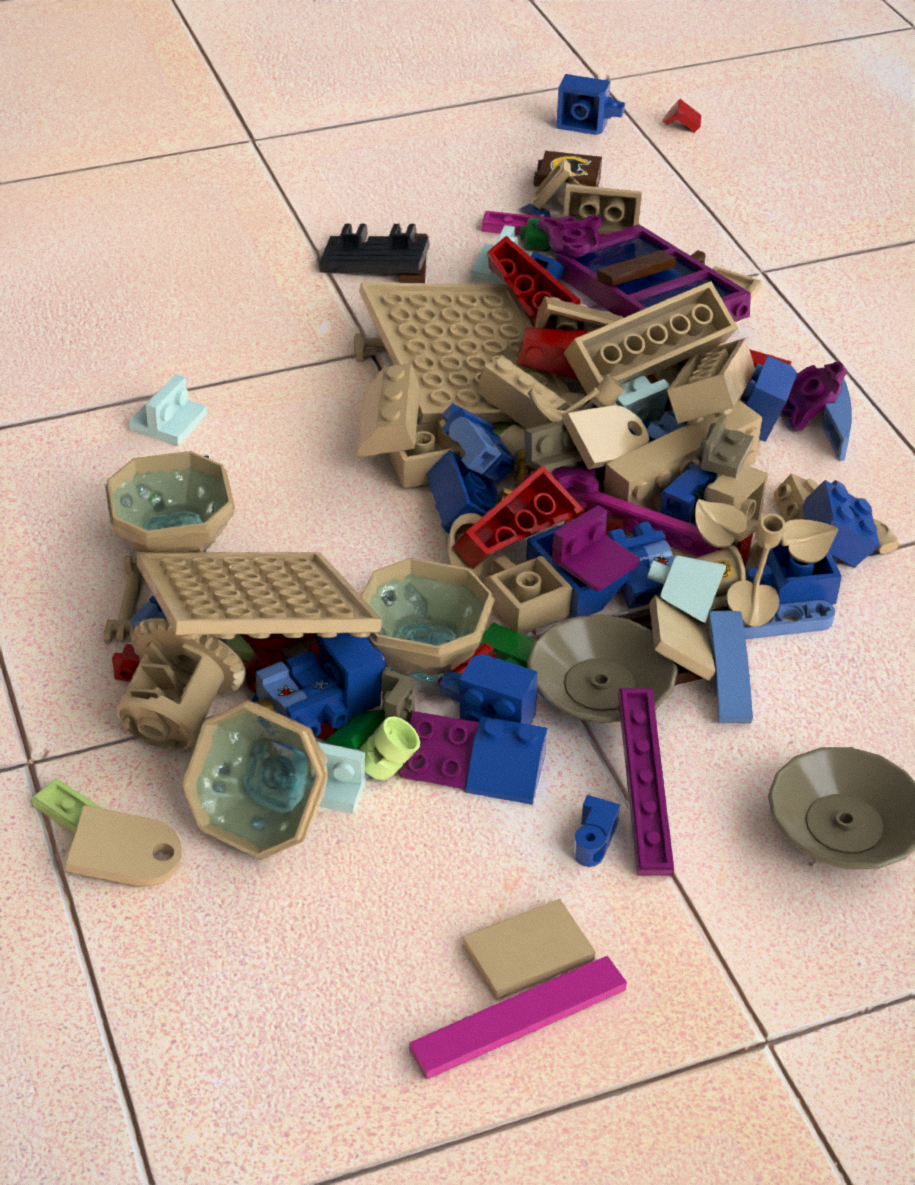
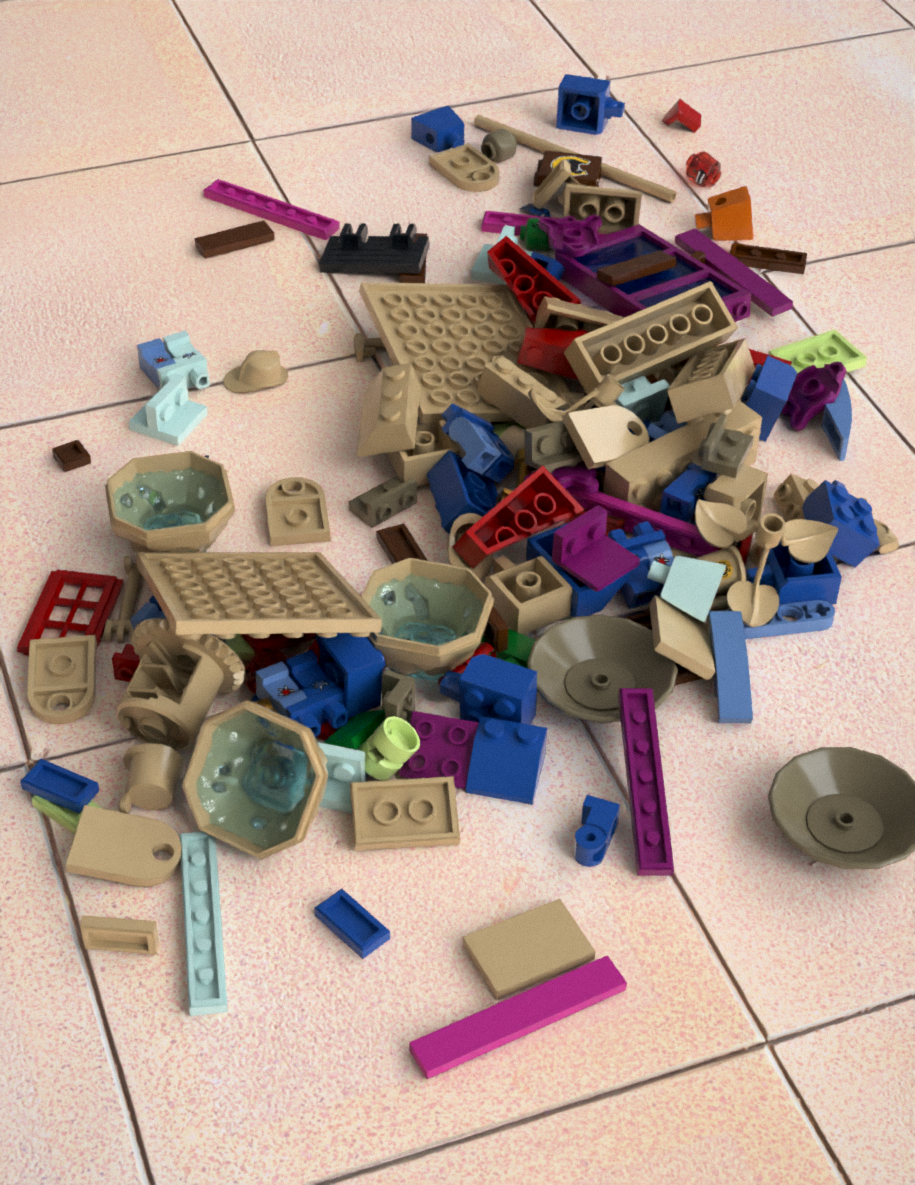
none -> red piece [17,569,124,656]
none -> blue tile [20,759,99,814]
none -> tan tile [27,635,97,724]
none -> reddish brown tile [52,440,91,472]
none -> tan tile [80,915,159,955]
none -> tan hat [118,743,183,814]
none -> light aqua hips [137,330,210,390]
none -> light aqua tile [179,831,228,1016]
none -> reddish brown tile [194,220,275,259]
none -> dark pink tile [203,179,340,240]
none -> tan piece [223,350,289,393]
none -> tan tile [265,477,331,546]
none -> blue tile [314,889,390,959]
none -> dark tan bracket [349,477,417,528]
none -> tan tile [350,776,460,851]
none -> reddish brown tile [376,523,428,564]
none -> blue torso [411,106,465,152]
none -> tan tile [429,143,500,192]
none -> tan piece [474,115,677,203]
none -> dark tan head [481,129,517,163]
none -> reddish brown tile [483,606,509,653]
none -> magenta tile [675,228,793,317]
none -> clear red head [686,151,722,187]
none -> orange torso [694,186,753,241]
none -> reddish brown tile [730,243,807,274]
none -> yellowish green plate [768,329,867,374]

